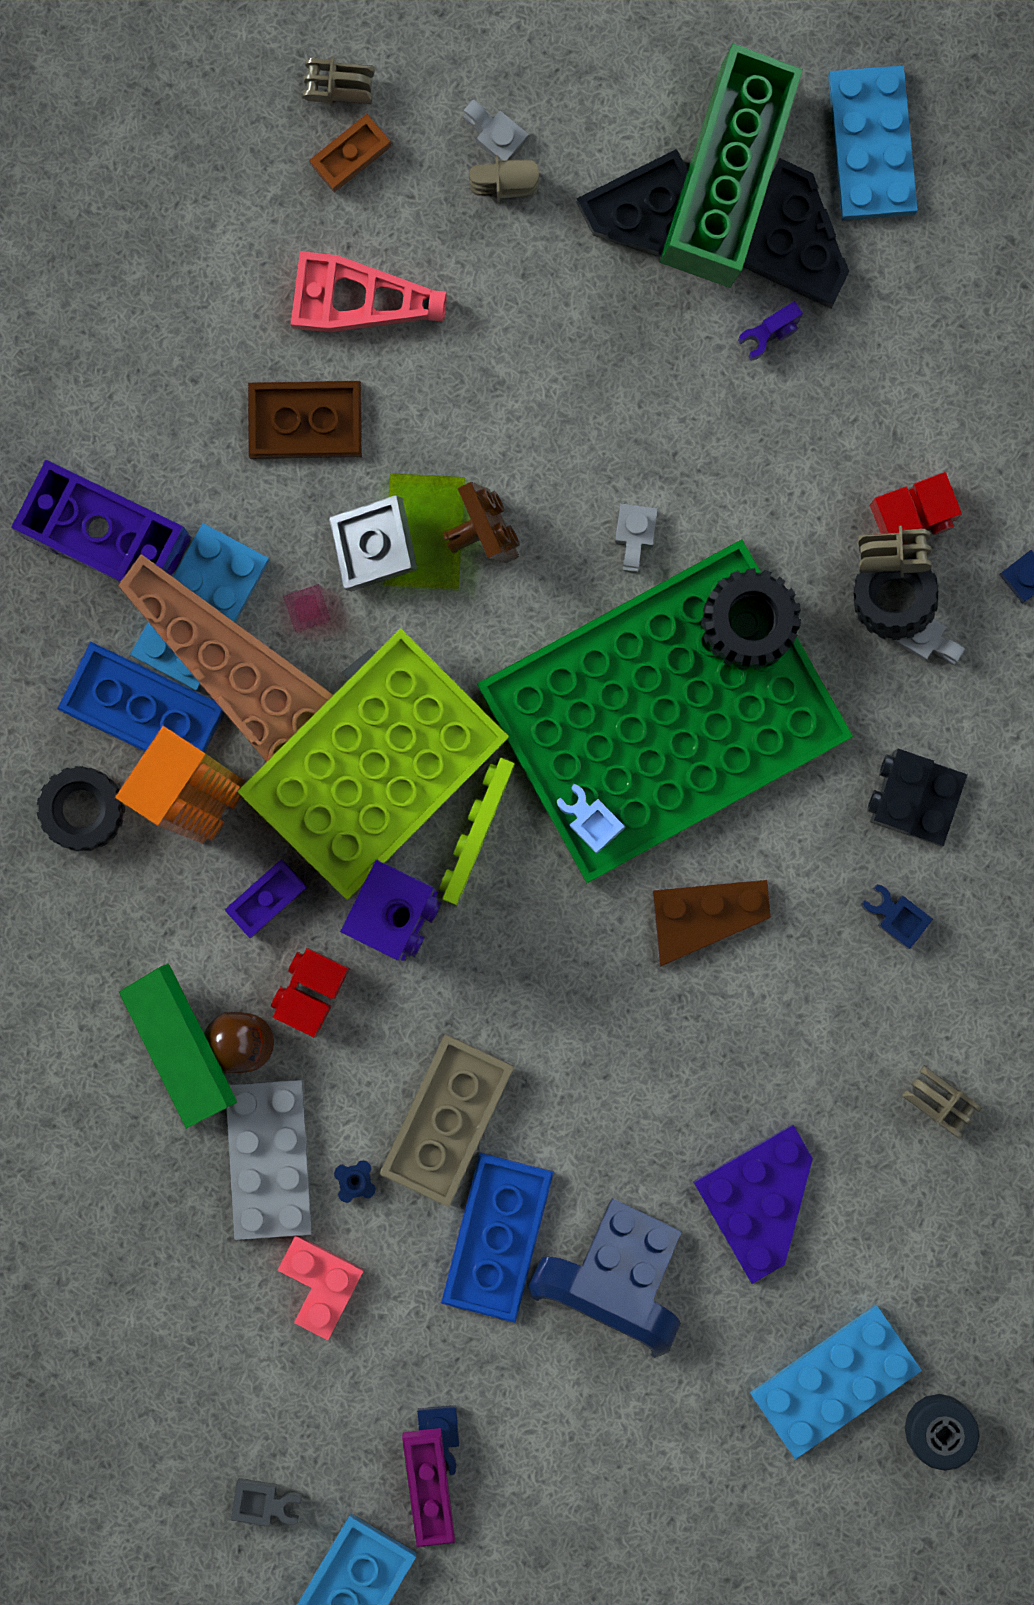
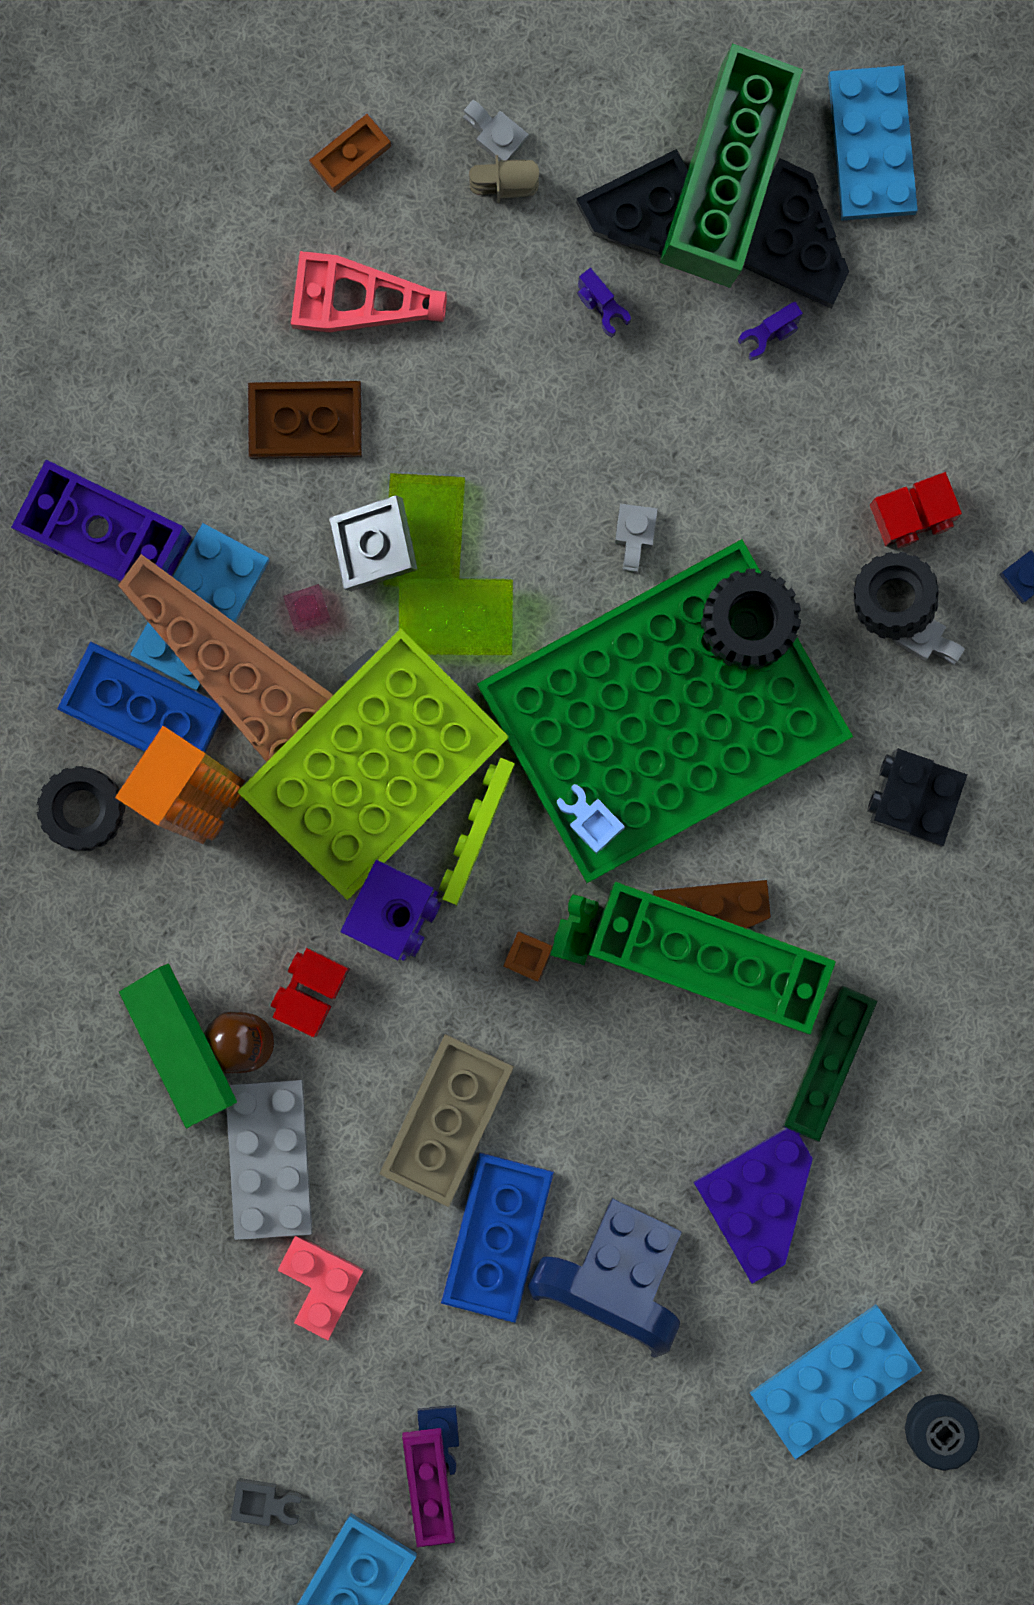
dark purple plate [225,859,308,938] -> none
dark tan arm [302,56,375,106] -> none
dark blue plate [334,1160,376,1203] -> none
reddish brown plate [443,482,520,563] -> none
dark tan arm [858,526,932,577] -> none
dark blue plate [861,884,933,949] -> none
dark tan arm [902,1065,982,1139] -> none
none -> clear neon green tile [399,578,513,655]
none -> dark orange plate [503,931,553,982]
none -> green plate [550,894,599,966]
none -> dark purple plate [577,267,631,338]
none -> green plate [588,882,836,1035]
none -> dark green tile [782,985,878,1142]

